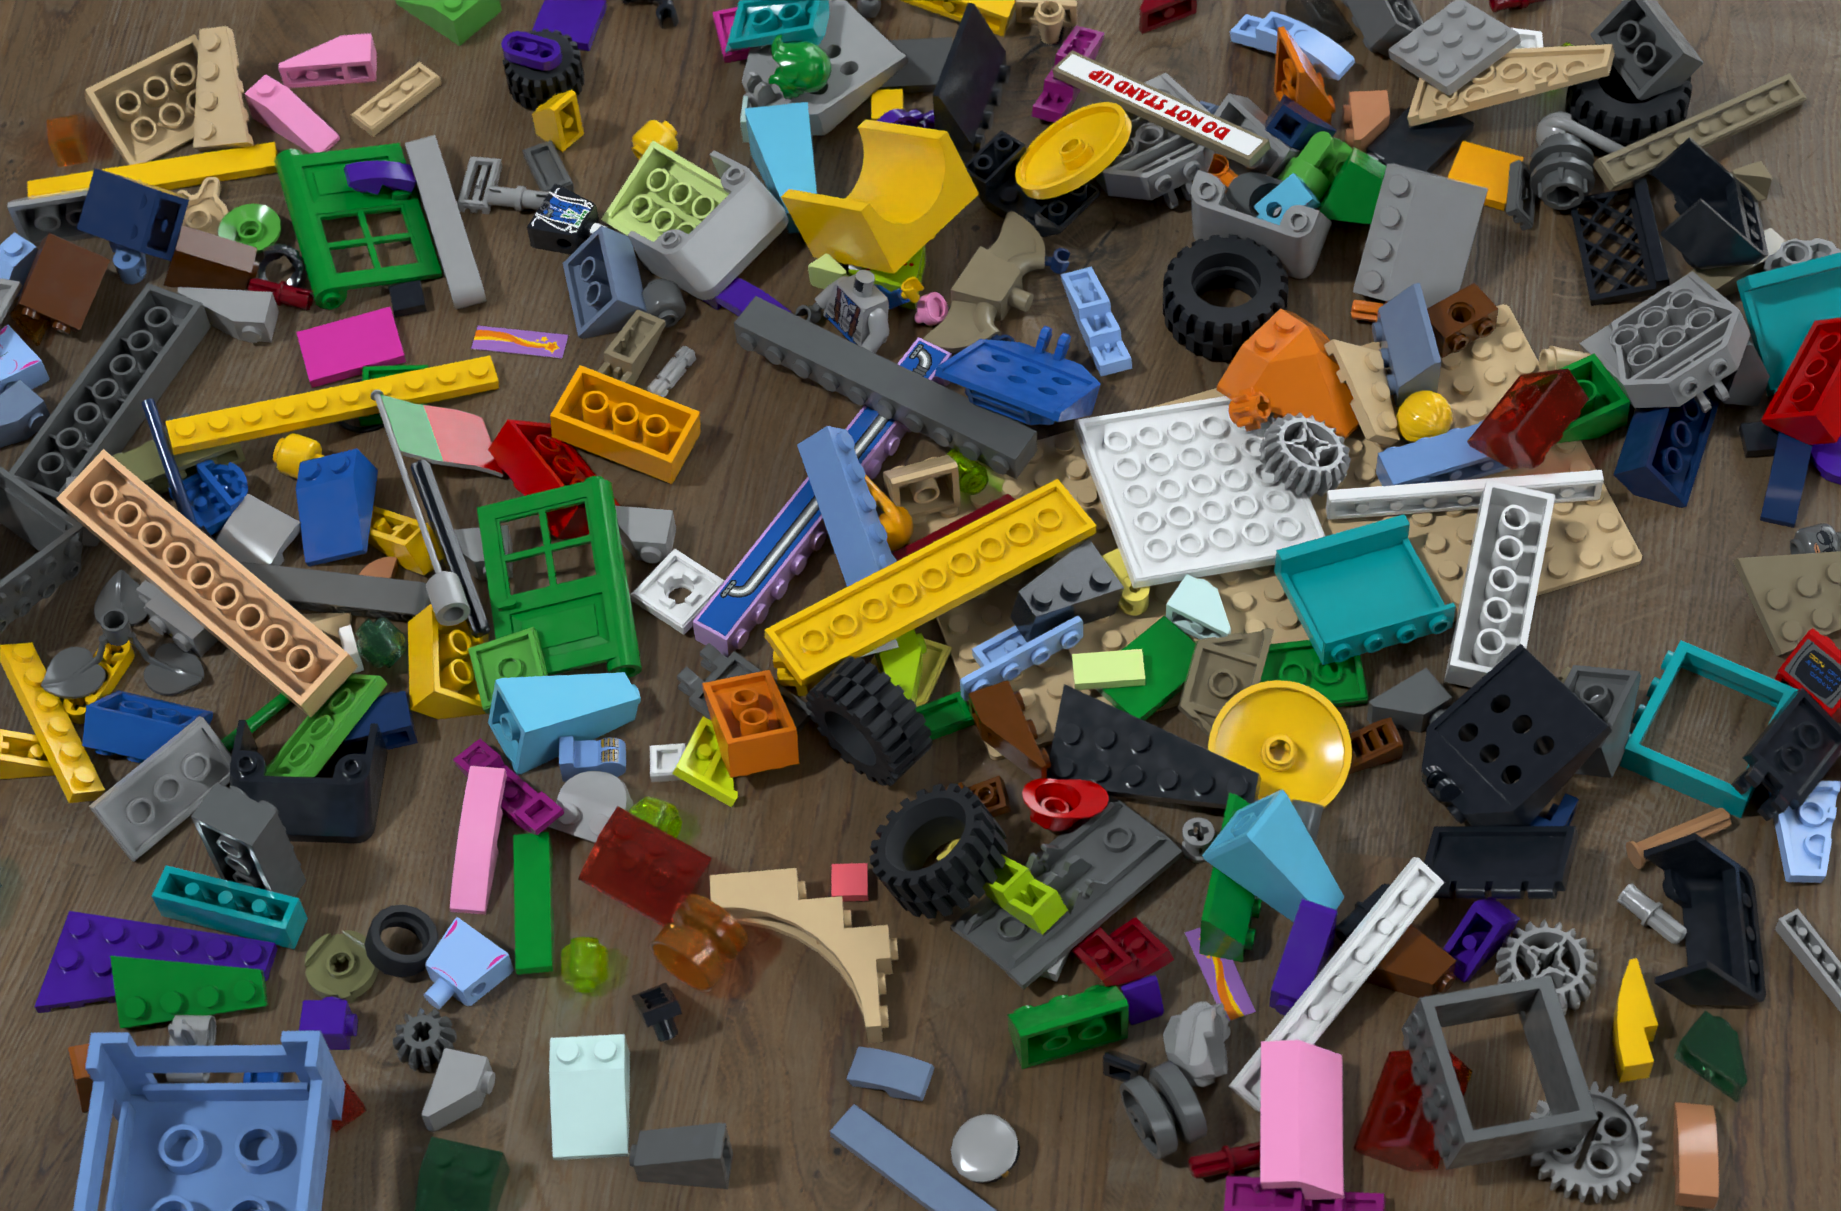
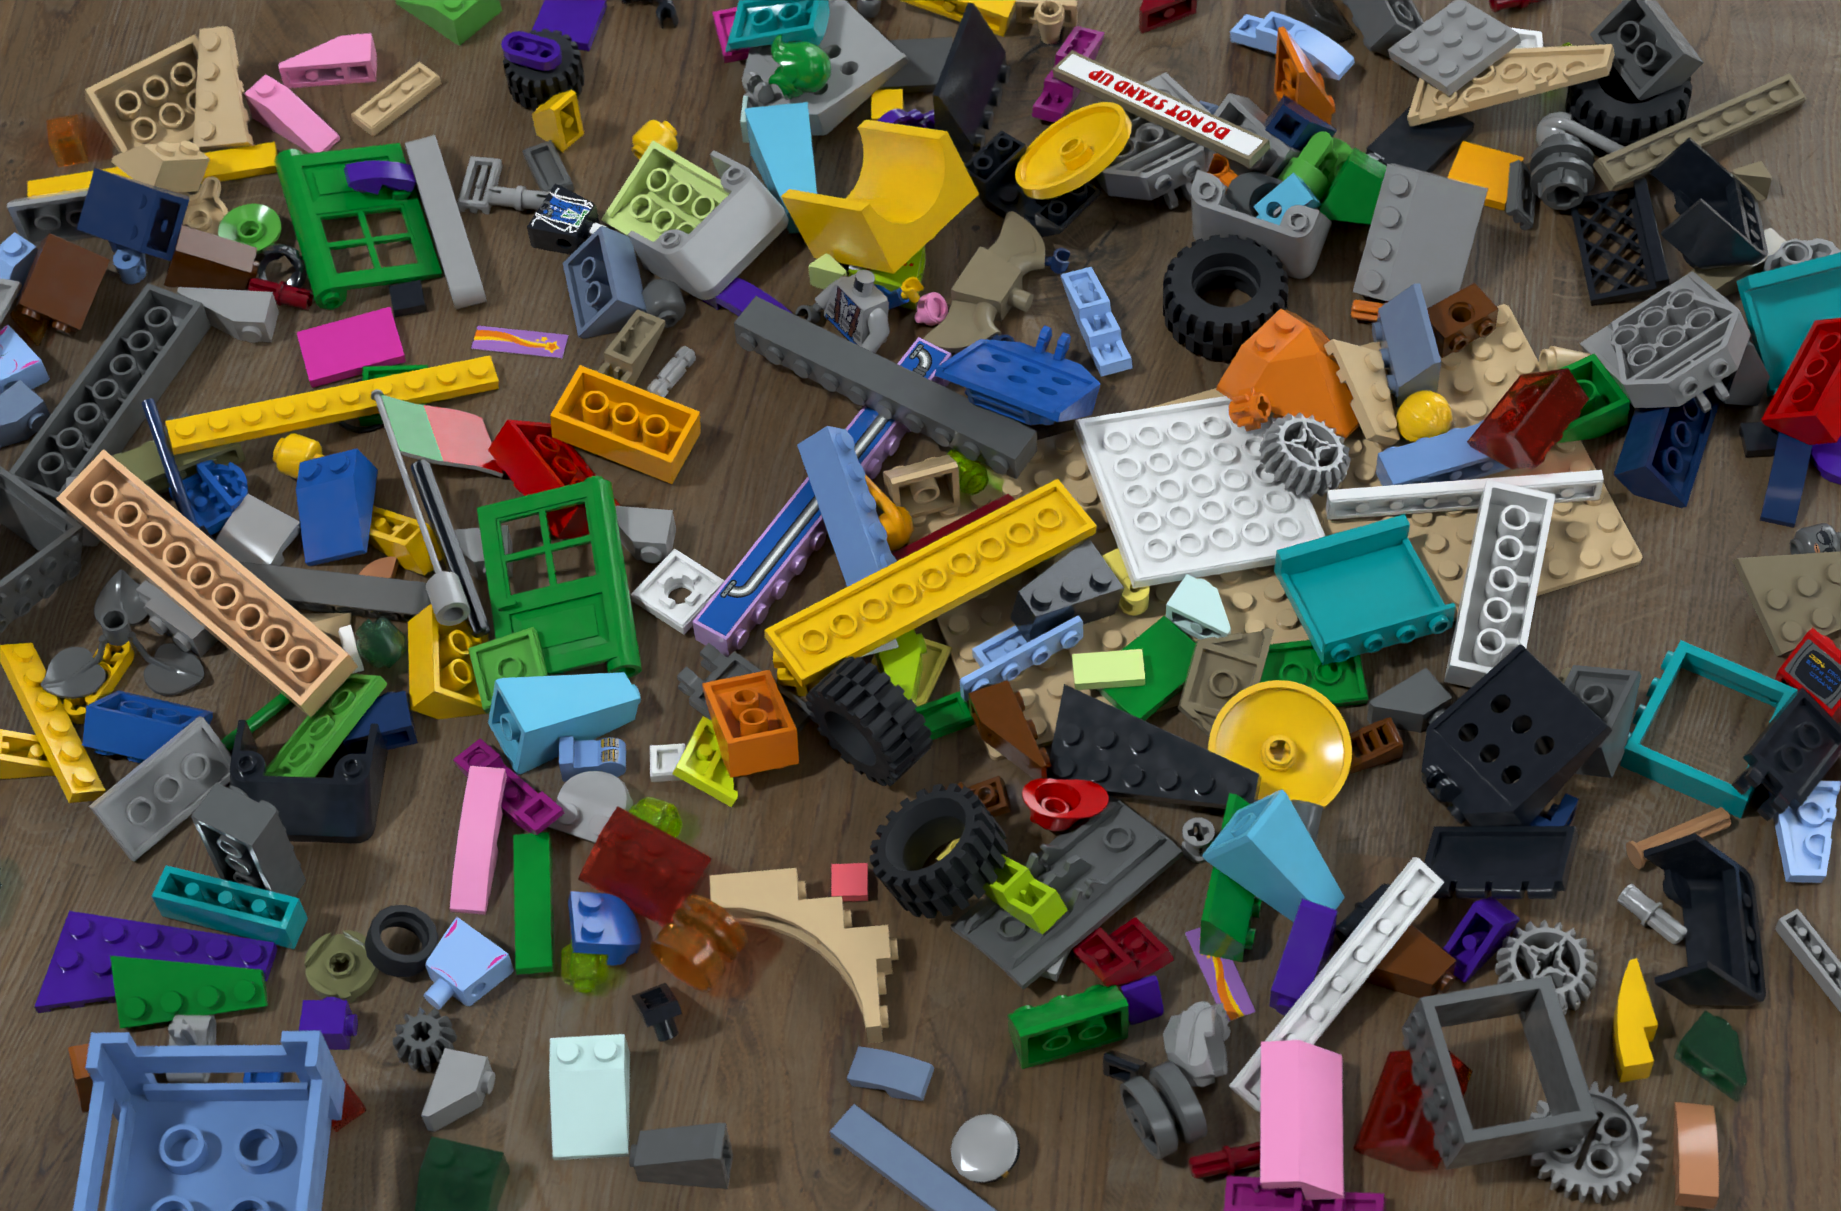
nougat slope [1342,90,1390,154] -> none
none -> tan slope [112,141,210,192]
none -> blue slope [568,891,642,965]

